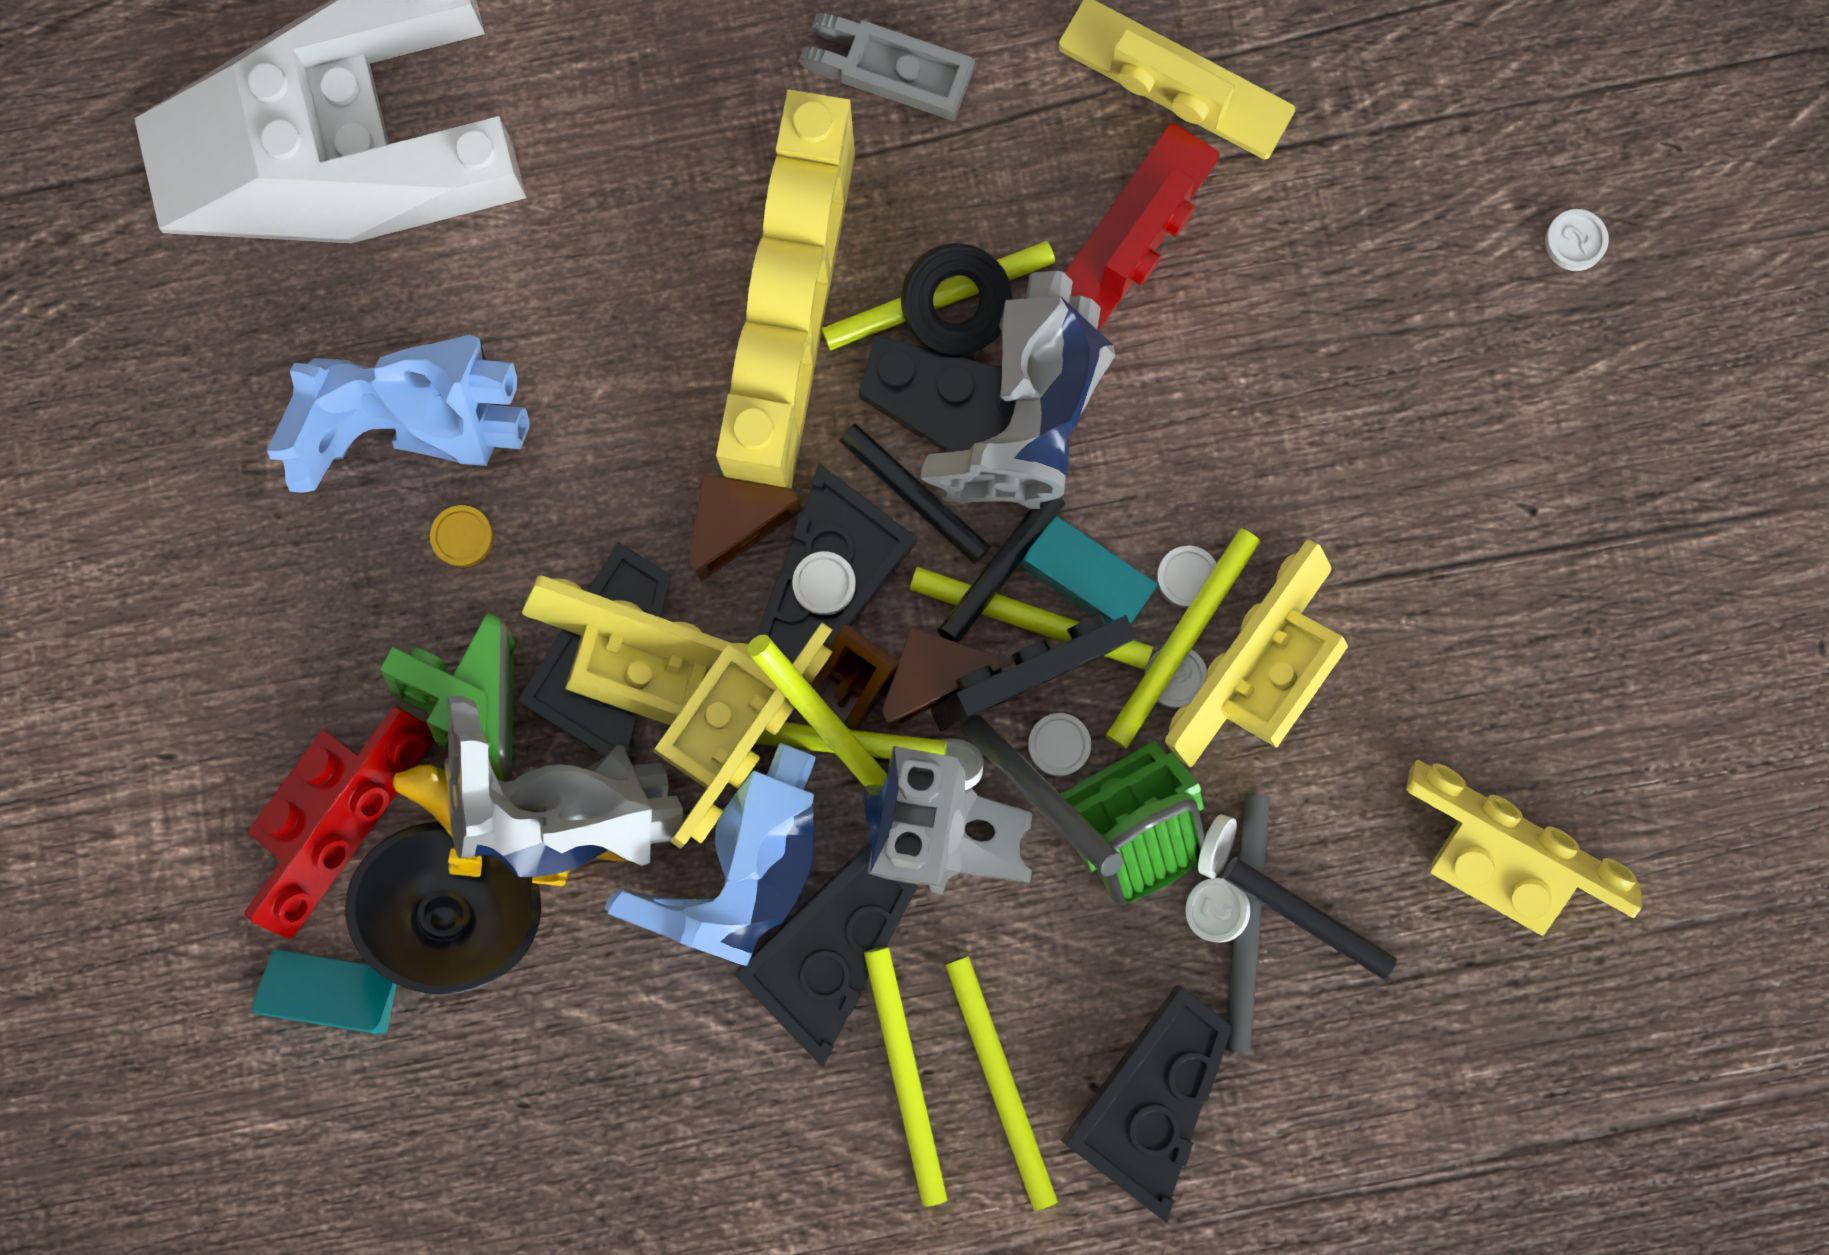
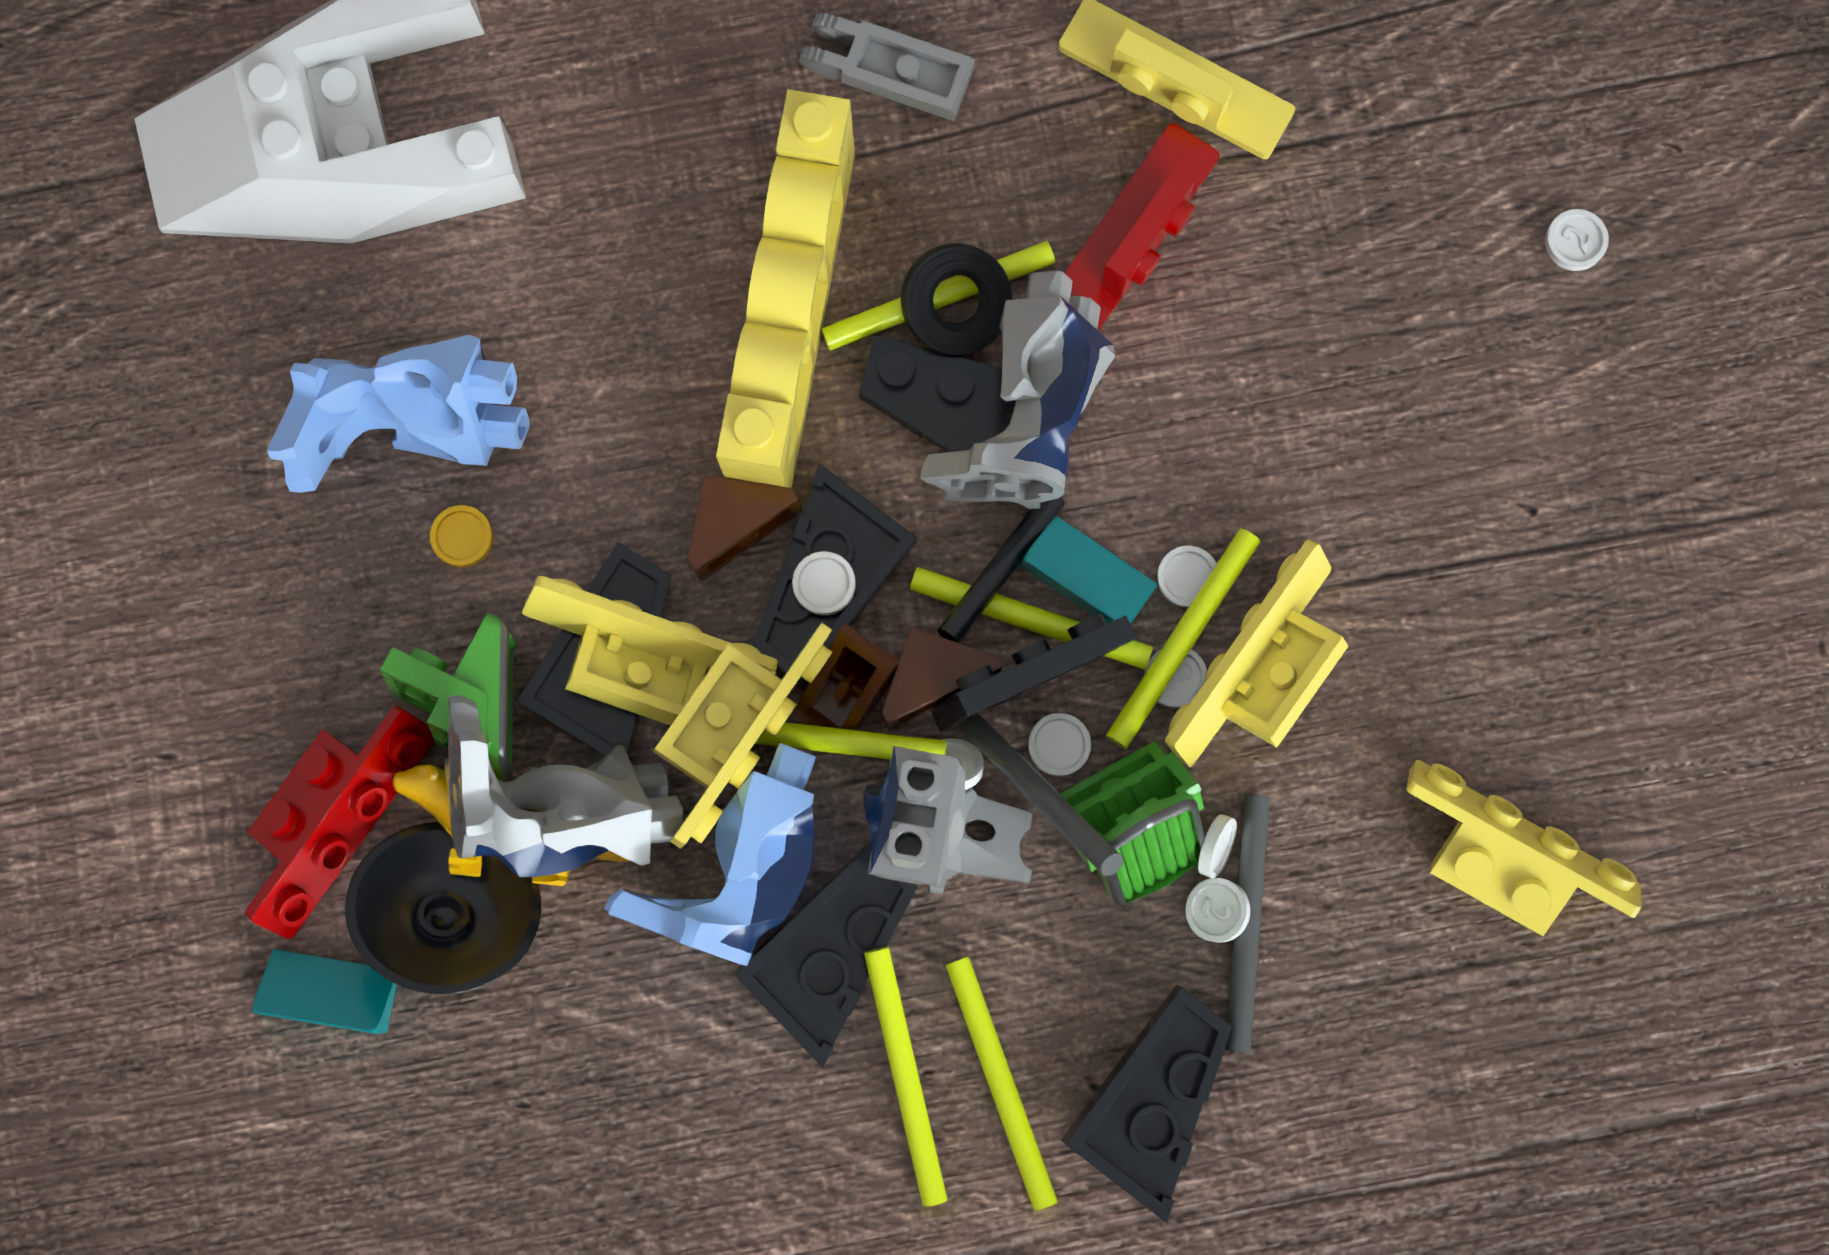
neon yellow bar [747,635,887,788] -> none
black bar [839,423,991,565] -> none
black bar [1222,857,1397,979] -> none

